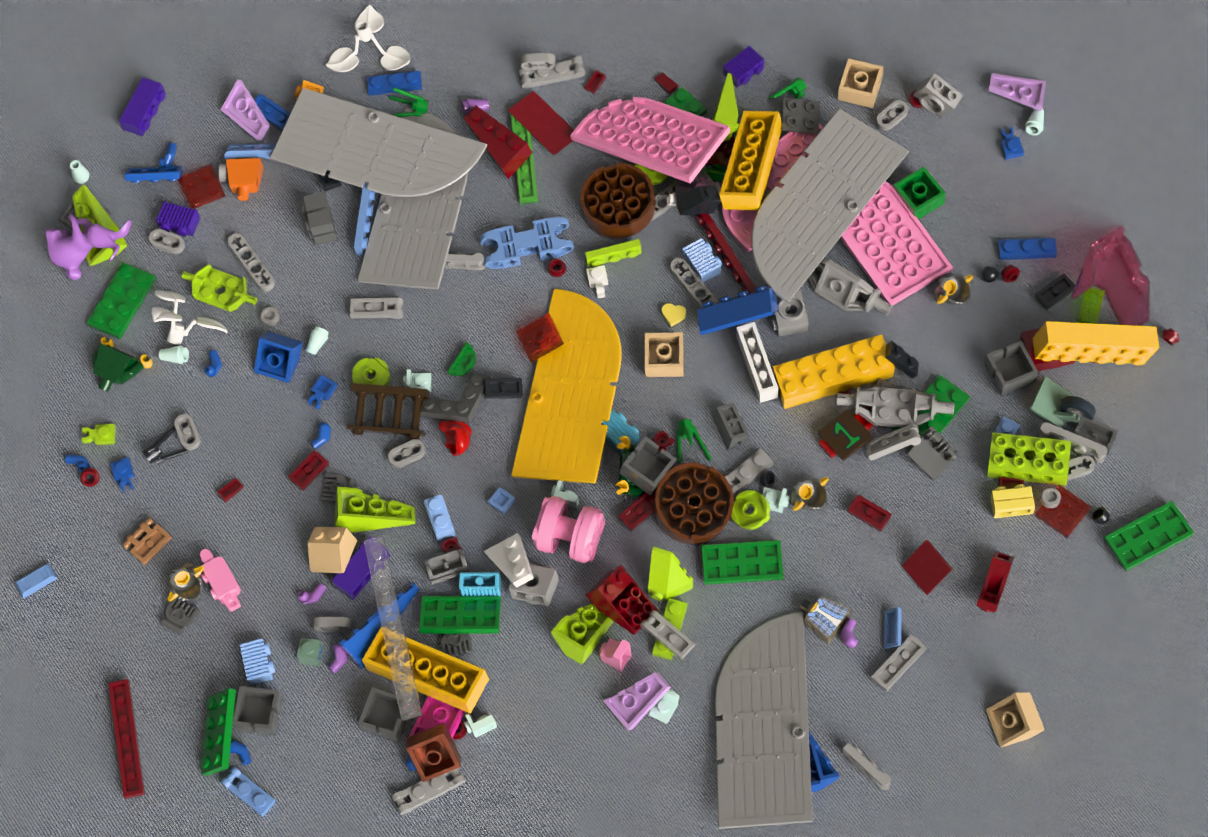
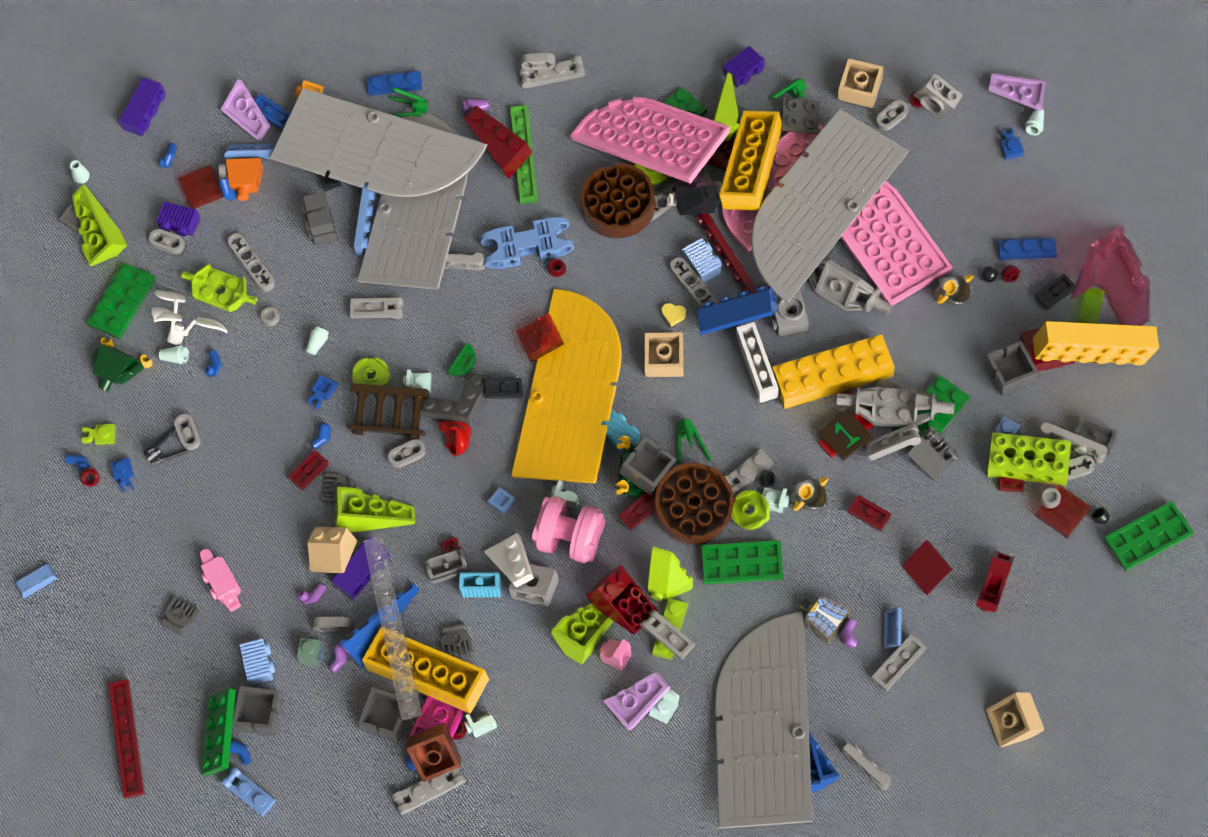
medium lavender animal [46,214,131,280] -> none
medium nougat plate [122,517,172,566] -> none
blue plate [125,166,183,183] -> none
dark grey hair [167,562,204,601] -> none
dark red piece [217,478,244,503] -> none
blue slope [254,331,303,383] -> none
white plant [326,5,411,72] -> none
green plate [419,596,501,634] -> none
light blue brick [424,495,456,542] -> none
dark red sticker [508,91,574,155] -> none
dark red piece [584,70,607,94] -> none
lime plate [585,239,642,267] -> none
white plate [586,265,608,299] -> none
dark red plate [651,431,674,452] -> none
dark red piece [654,72,678,95] -> none
green plate [704,165,727,181] -> none
dark grey hinge [713,402,749,449] -> none
black plate [885,341,919,379] -> none
green brick [893,167,946,220] -> none
light yellow brick [990,484,1035,518] -> none
sand green plate [1030,376,1096,428] -> none
dark red plate [1161,328,1180,345] -> none
none -> blue arm [218,178,236,201]

